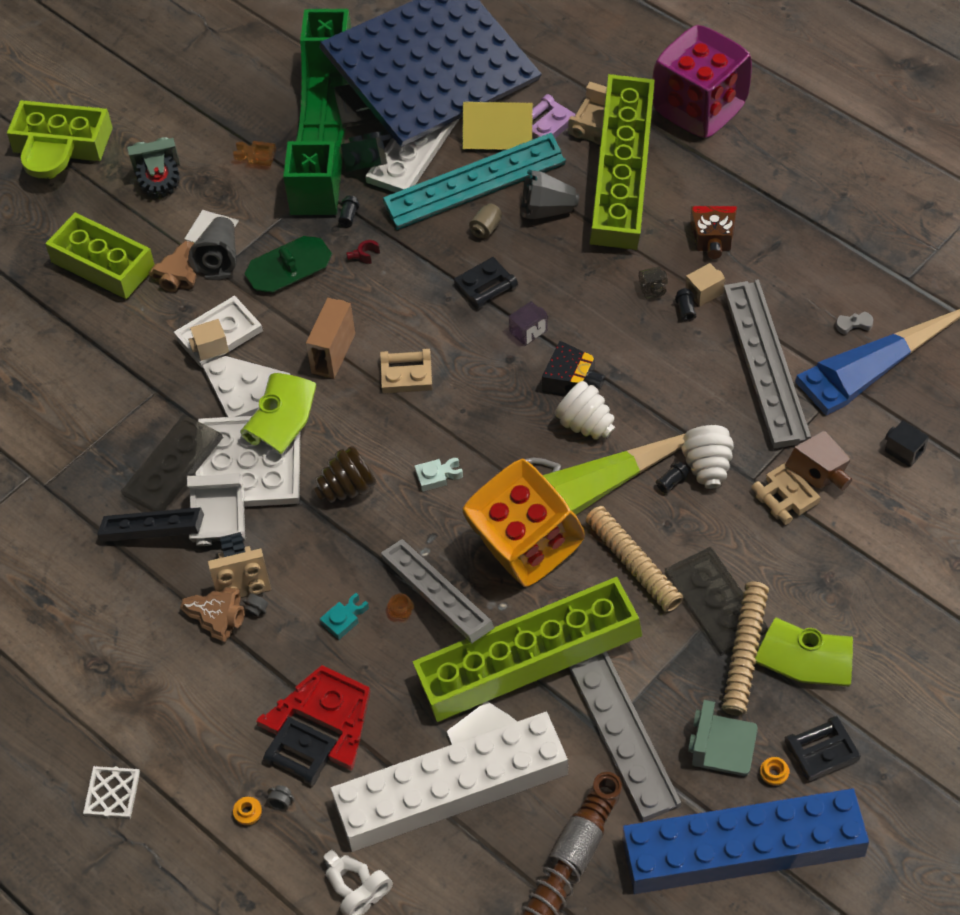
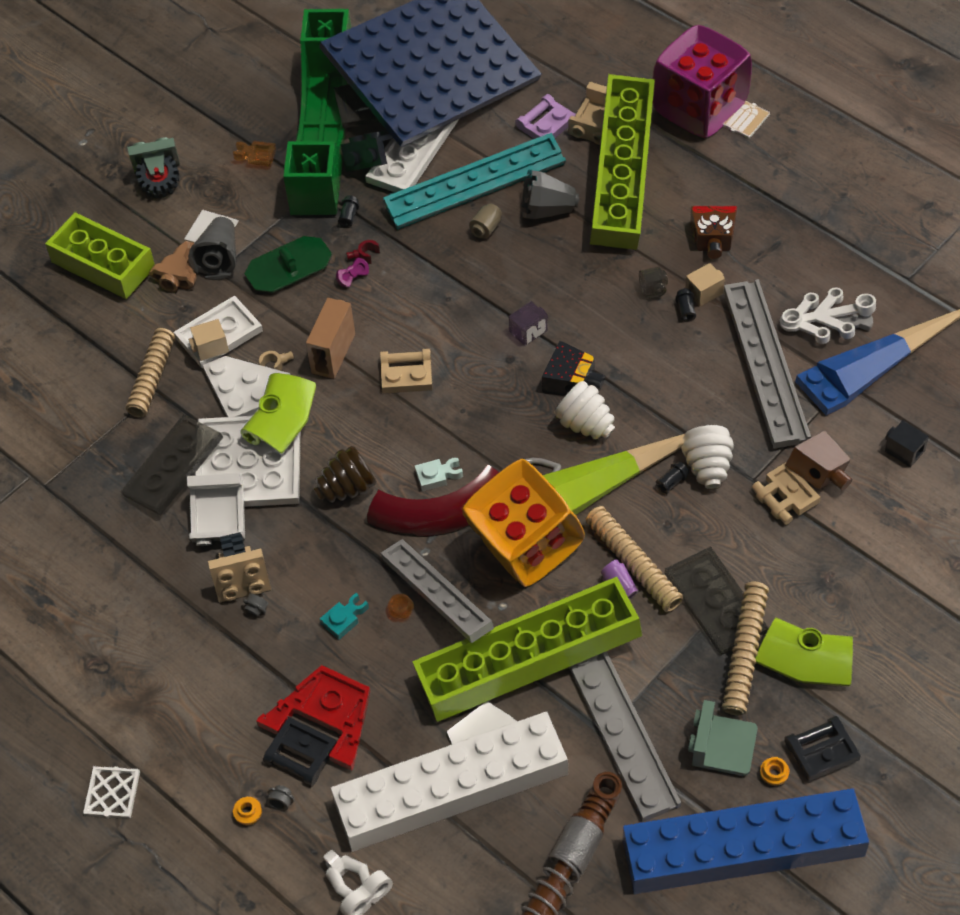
lime brick [7,100,113,179] -> none
black plate [97,507,204,542] -> none
medium nougat rock [180,587,245,642] -> none
black plate [454,257,518,309] -> none
light yellow tile [463,102,533,149] -> none
none -> tan piece [125,328,175,417]
none -> tan piece [259,351,294,371]
none -> magenta piece [336,258,369,288]
none -> dark red brick [367,465,499,536]
none -> medium lavender cone [601,560,639,600]
none -> piece [723,101,770,139]
none -> white plant [780,288,876,344]

